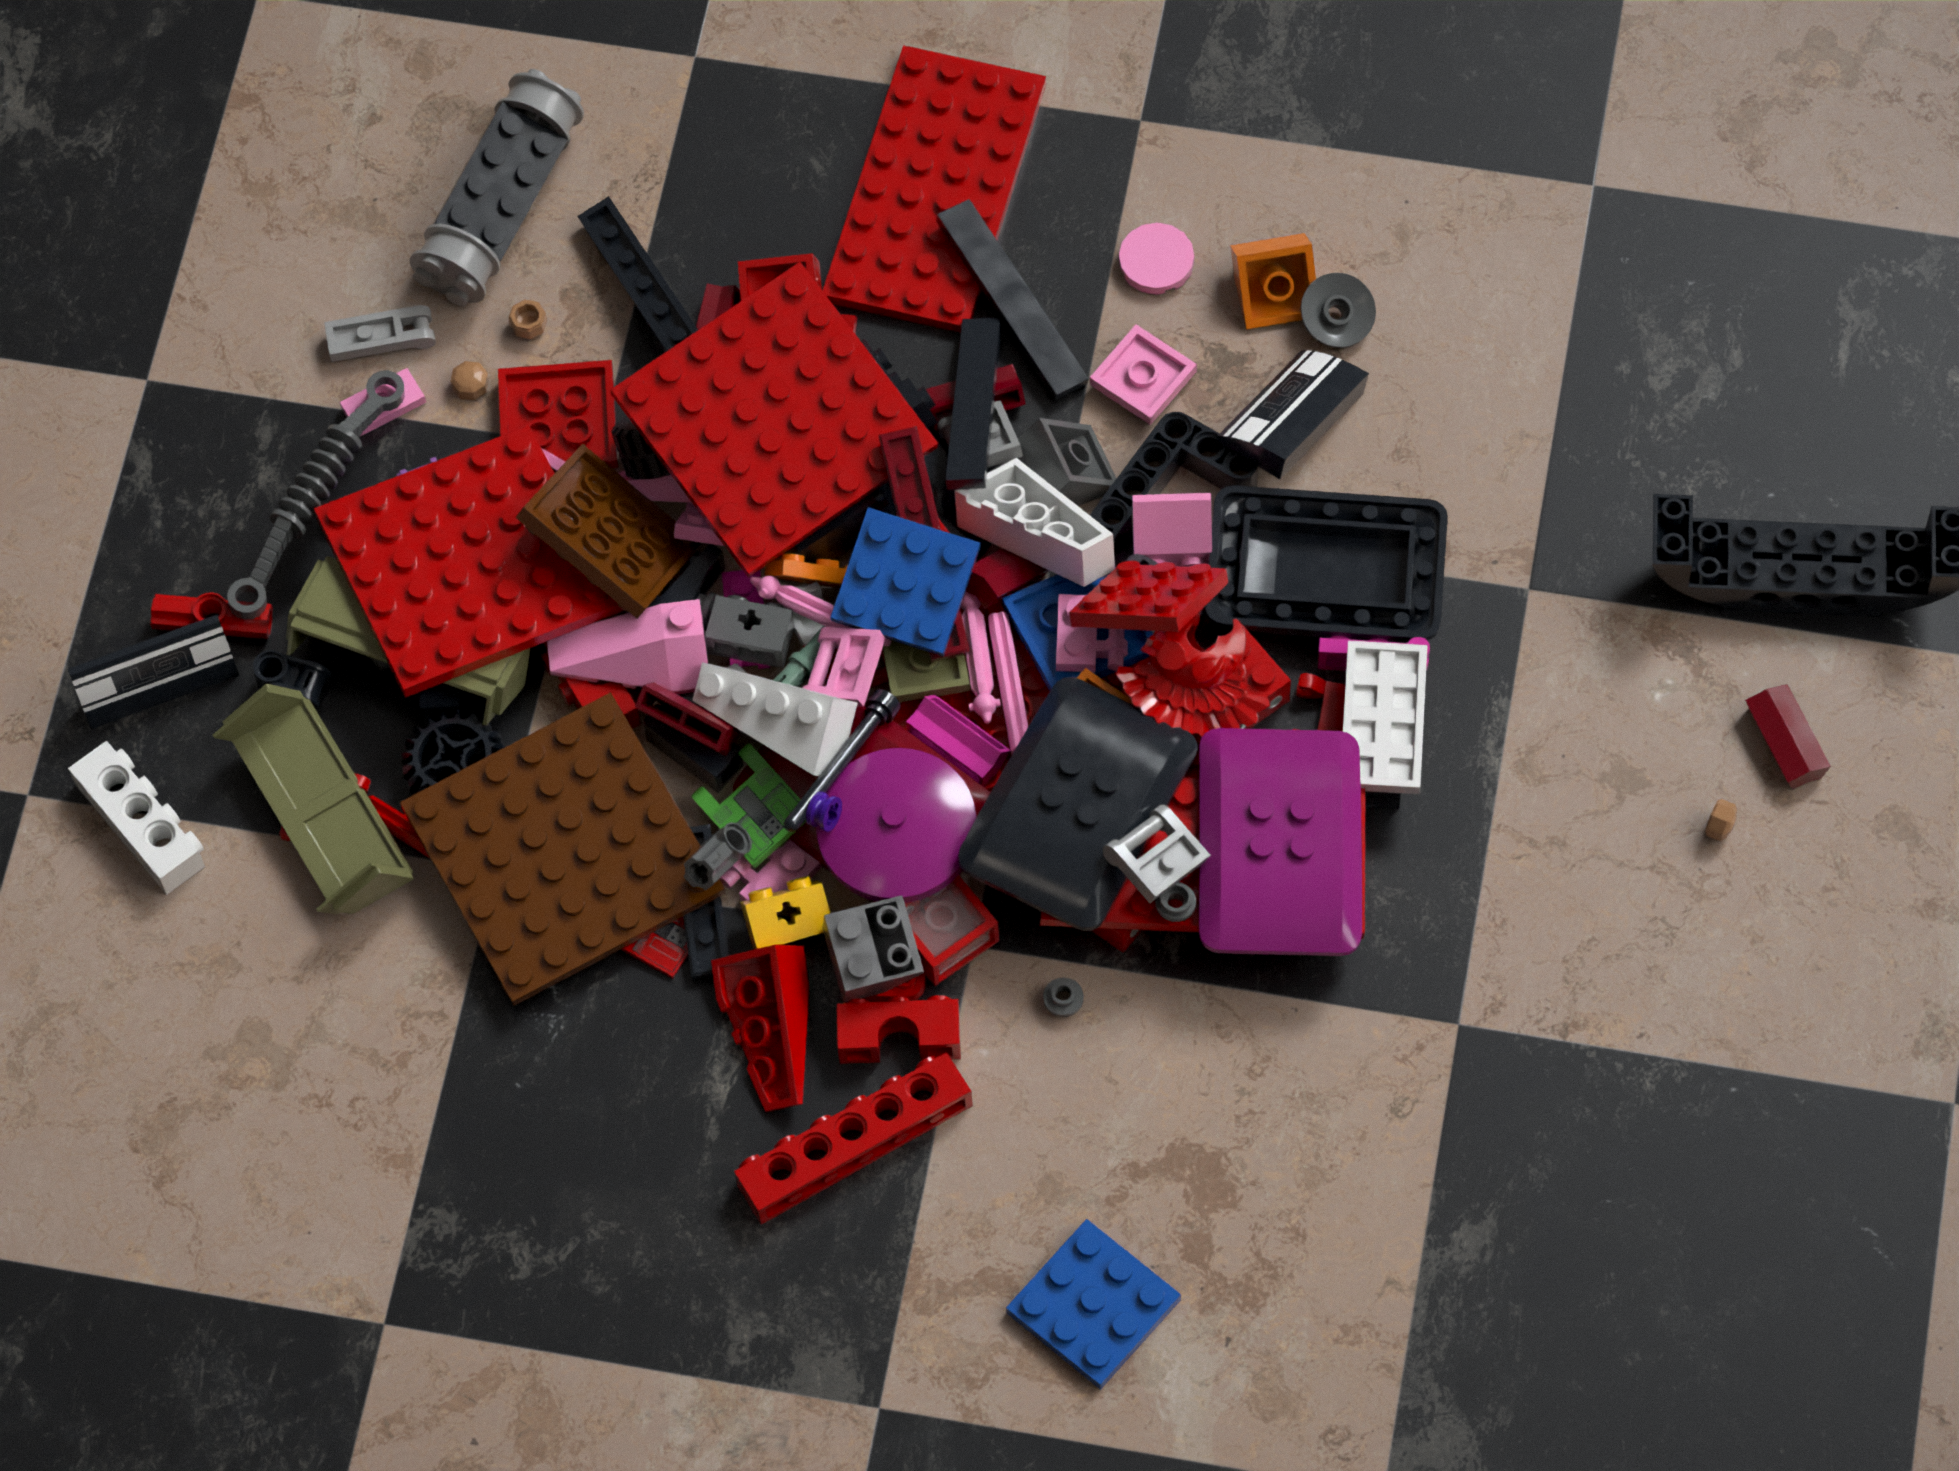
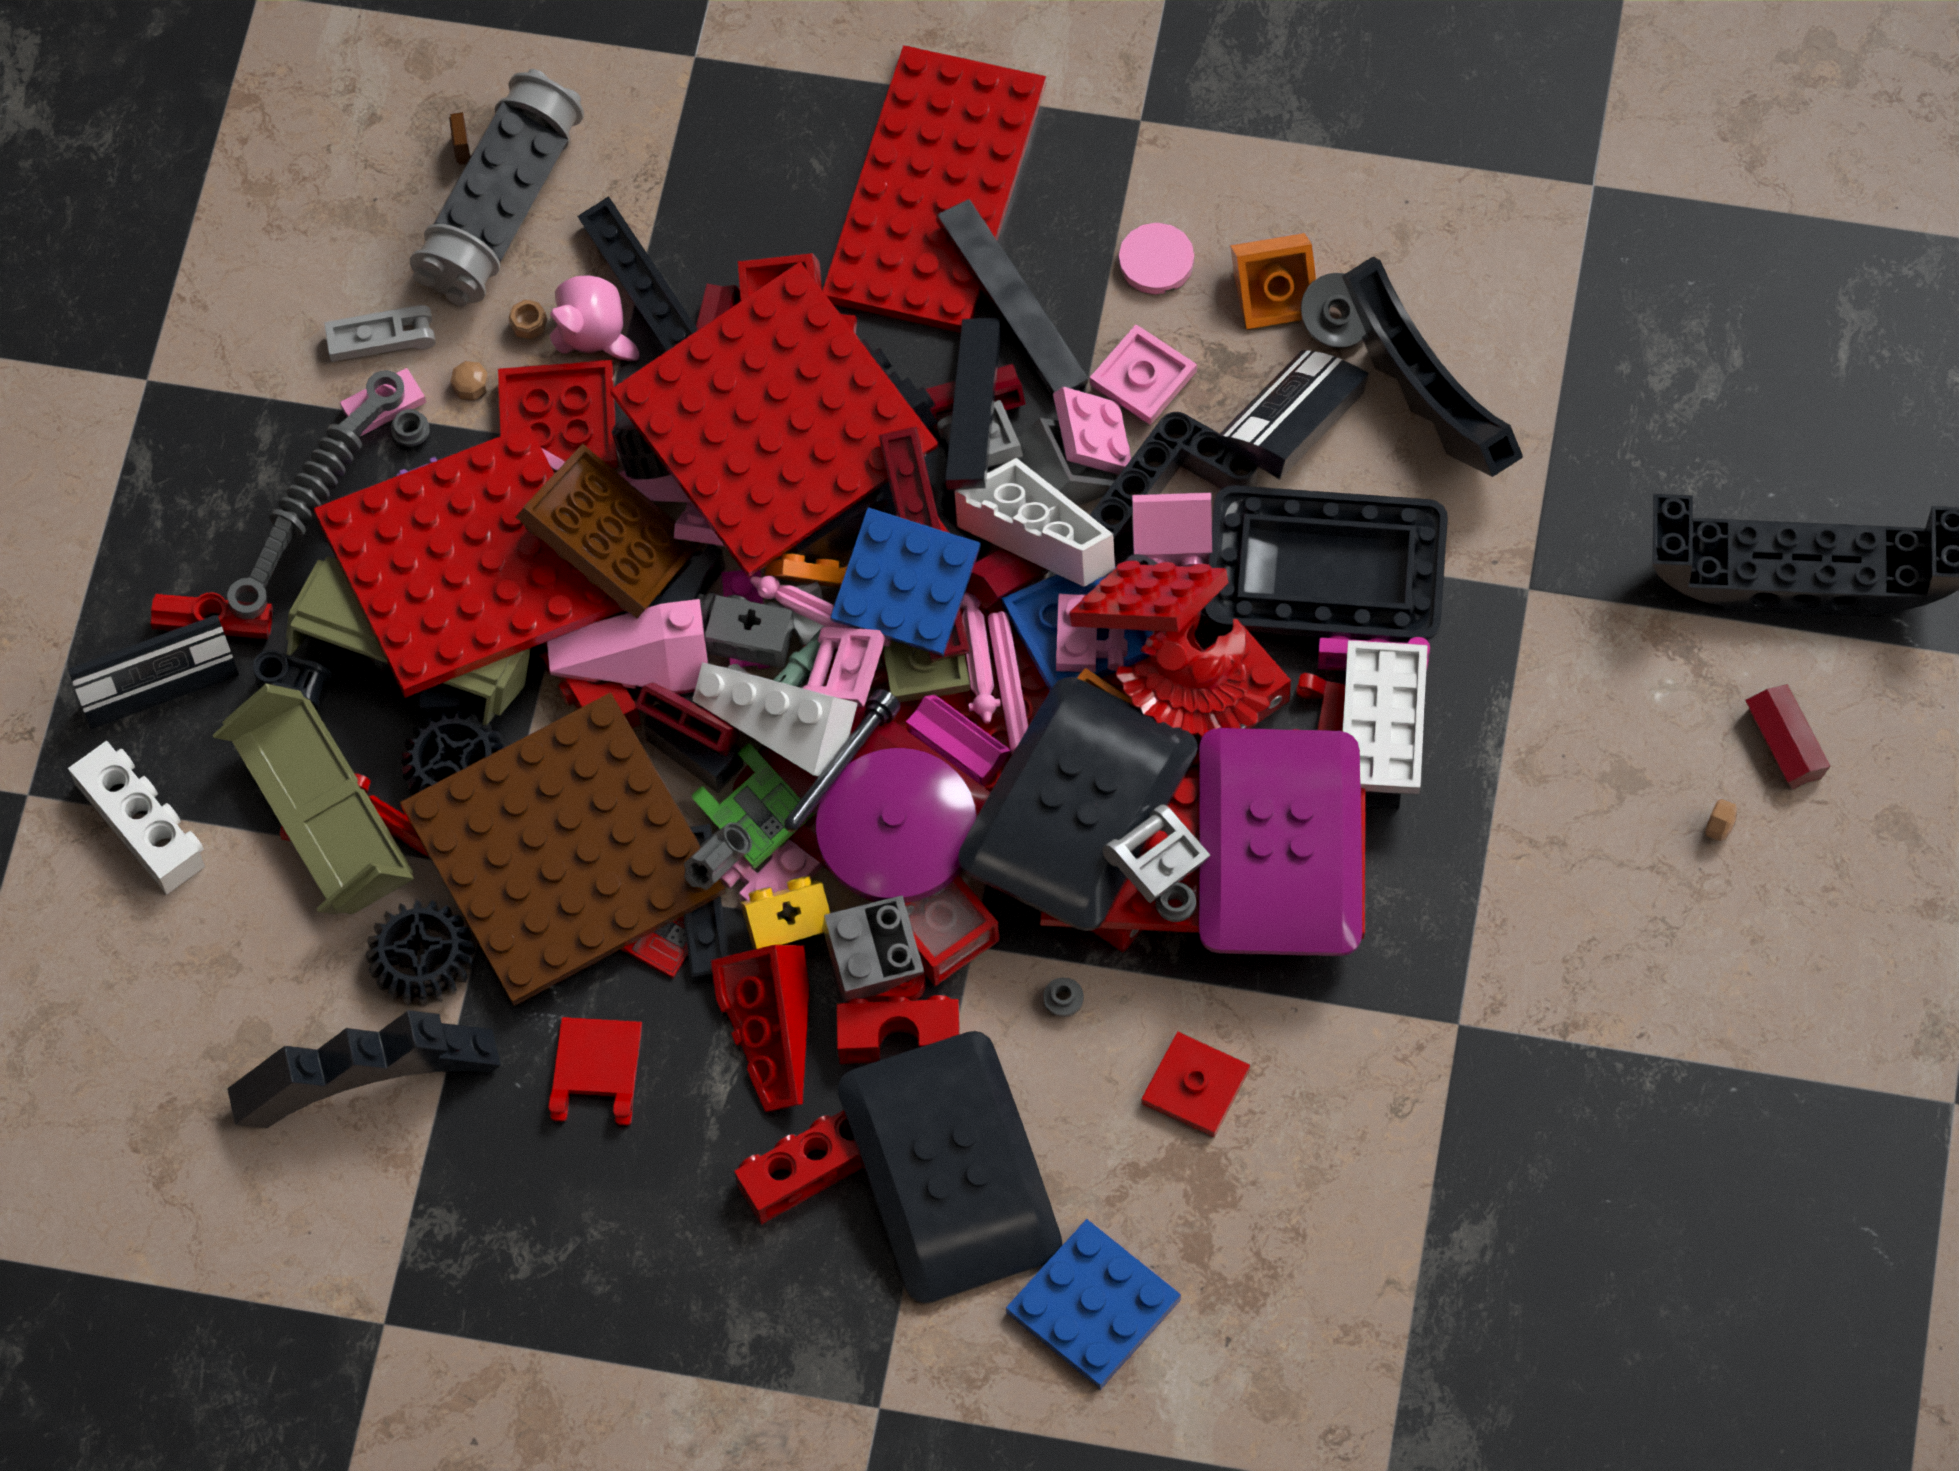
dark purple bush [806,791,842,832] -> none
none -> black arch [227,1010,501,1128]
none -> black gear [366,899,475,1006]
none -> dark grey plate [391,409,430,447]
none -> reddish brown tile [449,112,471,165]
none -> red flag [549,1017,642,1125]
none -> bright pink piece [550,276,640,362]
none -> black wedge [838,1031,1063,1304]
none -> bright pink plate [1053,387,1131,475]
none -> red plate [1141,1031,1250,1138]
none -> black arch [1342,257,1523,477]

